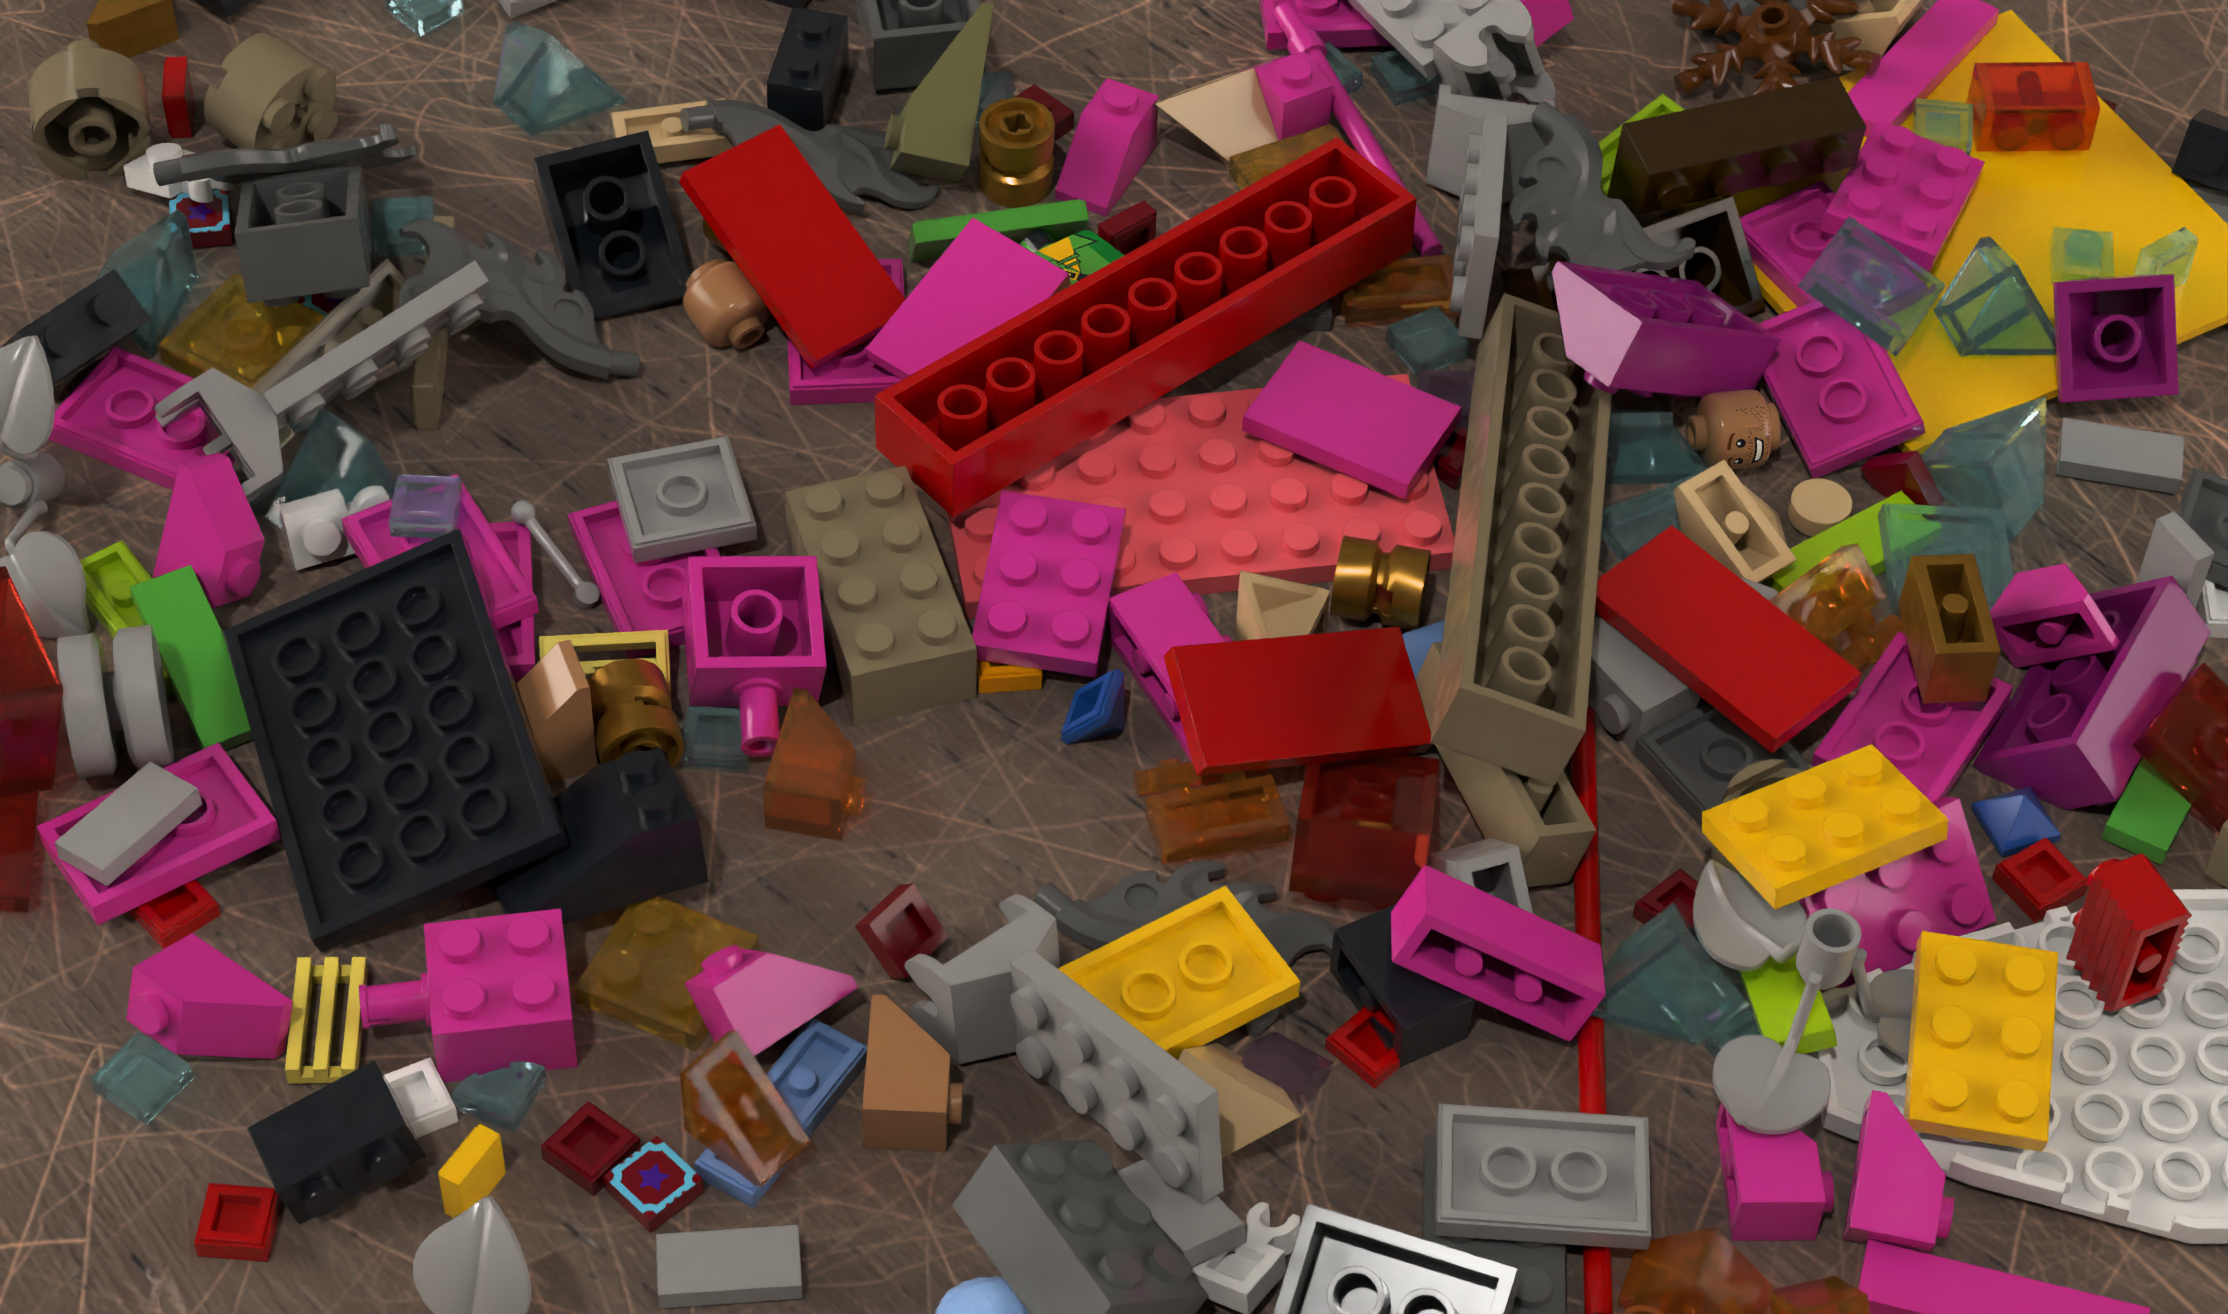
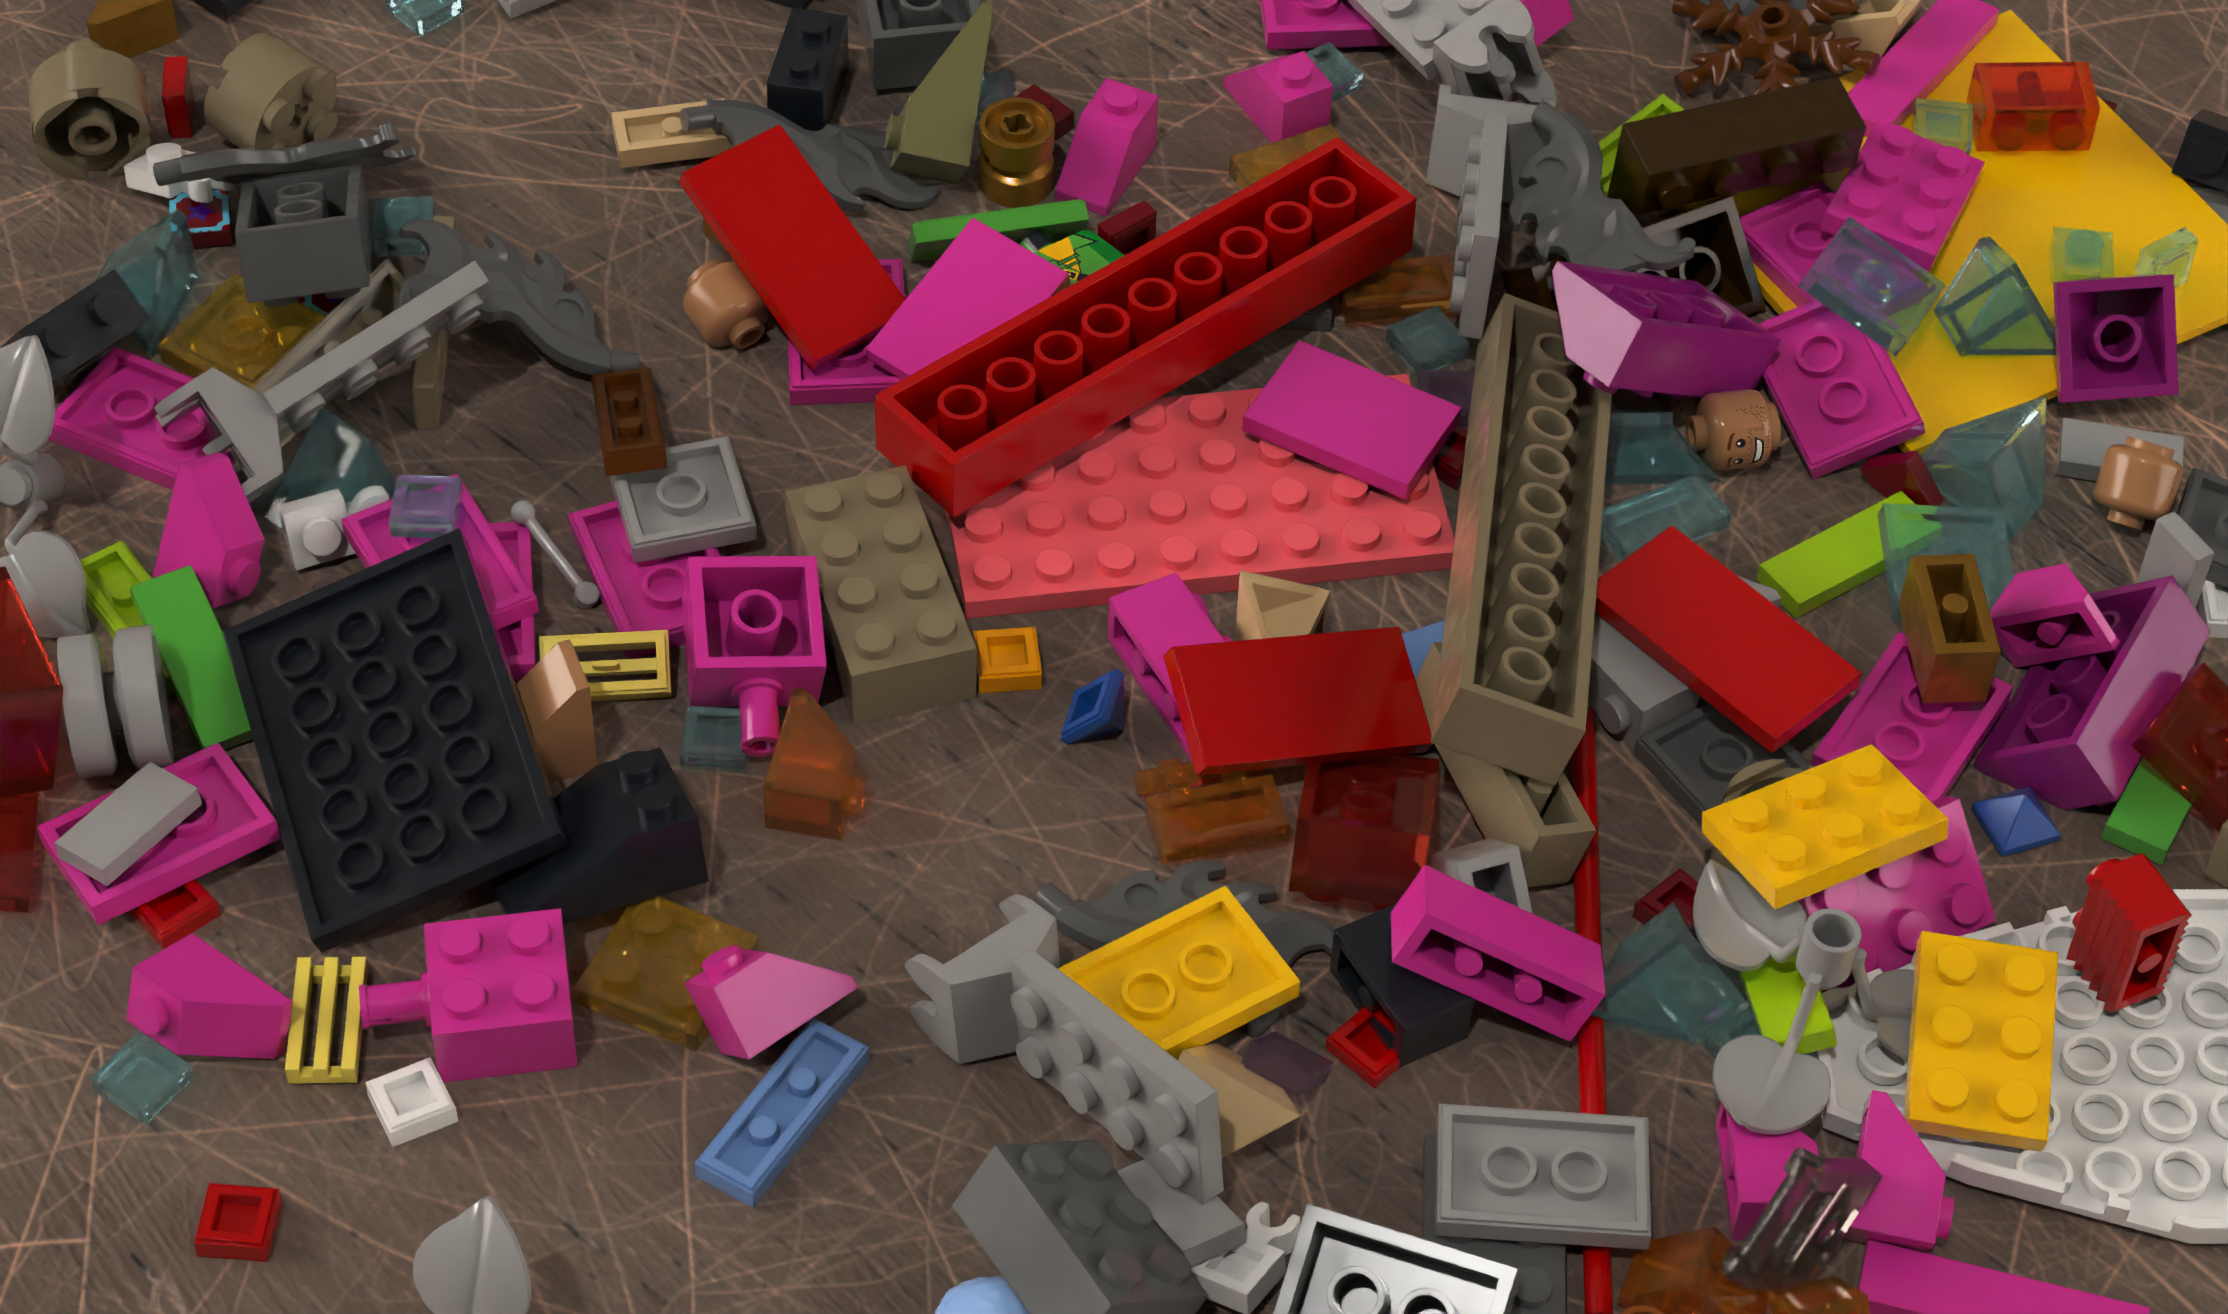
black brick [247,1060,426,1225] -> none
yellow tile [438,1124,506,1218] -> none
clear light blue tile [450,1061,547,1132] -> none
clear light blue slope [493,21,627,137] -> none
black slope [534,130,691,322] -> none
dark red tile [541,1101,641,1196] -> none
pearl gold wheel [587,659,684,768] -> none
dark red tile [603,1136,704,1233] -> none
light grey tile [656,1225,803,1309] -> none
clear orange slope [680,1030,811,1186] -> none
dark red plate [855,883,949,979] -> none
medium nougat slope [862,994,964,1152] -> none
dark pink plate [972,490,1126,678] -> none
tan slope [1156,68,1280,171] -> none
dark pink bar [1273,2,1443,261] -> none
pearl gold wheel [1330,535,1431,630] -> none
clear light blue tile [1370,49,1443,106] -> none
tan slope [1674,460,1797,584] -> none
clear orange plate [1769,543,1905,670] -> none
tan tile [1788,478,1852,537] -> none
red tile [1992,837,2088,923] -> none
none -> reddish brown tile [591,367,668,476]
none -> clear smoke plate [1719,1147,1883,1289]
none -> medium nougat head [2093,436,2183,530]

